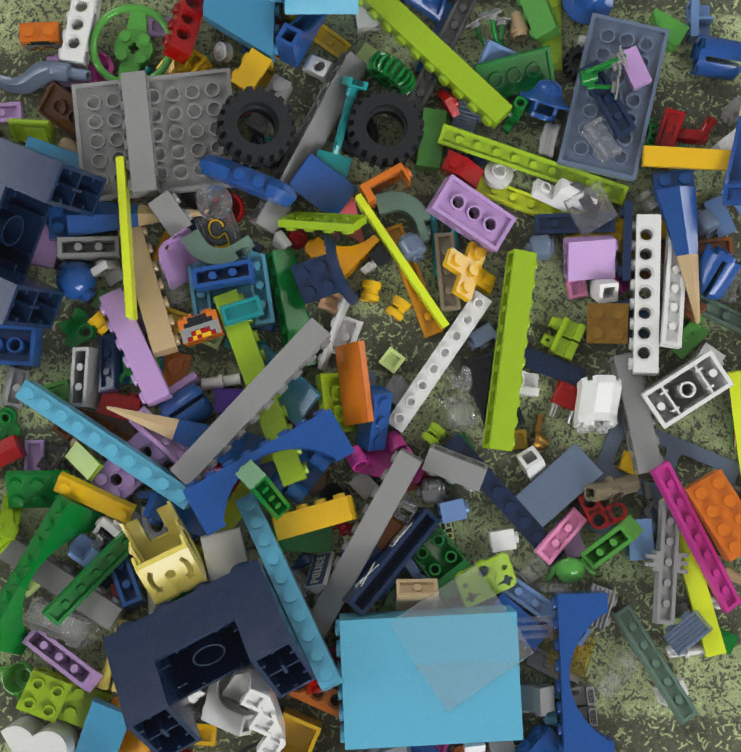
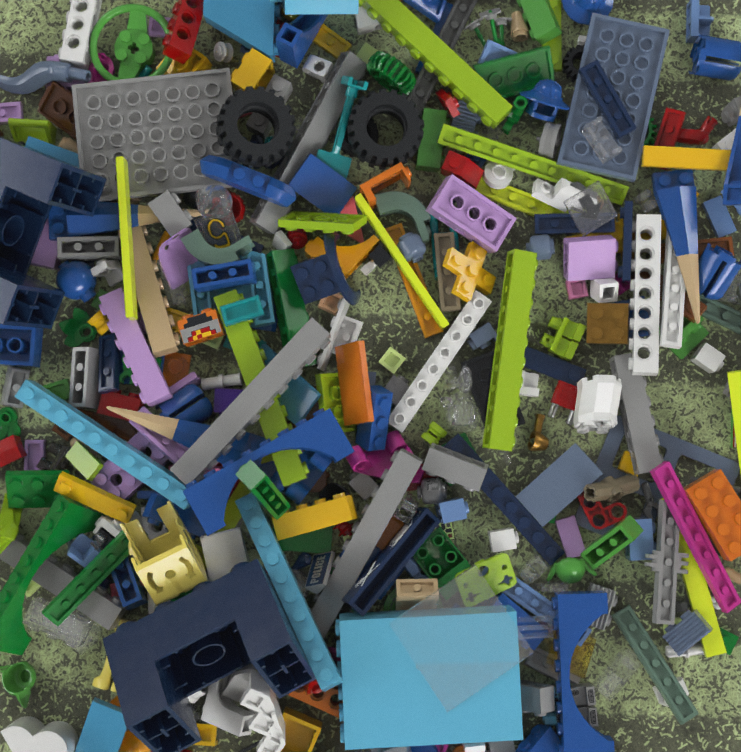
lime piece [16,666,112,728] -> none
orange brick [19,21,64,50] -> none
lavender brick [22,625,103,693] -> none
light grey brick [118,70,160,197] -> none
yellow wheel [359,280,382,303] -> none
yellow wheel [384,295,411,322] -> none
yellow tile [512,429,528,450] -> none
white brick [516,445,547,481] -> none
bright pink tile [534,506,588,565] -> none
green plant [579,45,629,100] -> none
lavender tile [621,45,652,91] -> none
white brick [640,350,734,429] -> none
bright green slope [649,8,689,53] -> none
sand blue head [697,209,720,239] -> none

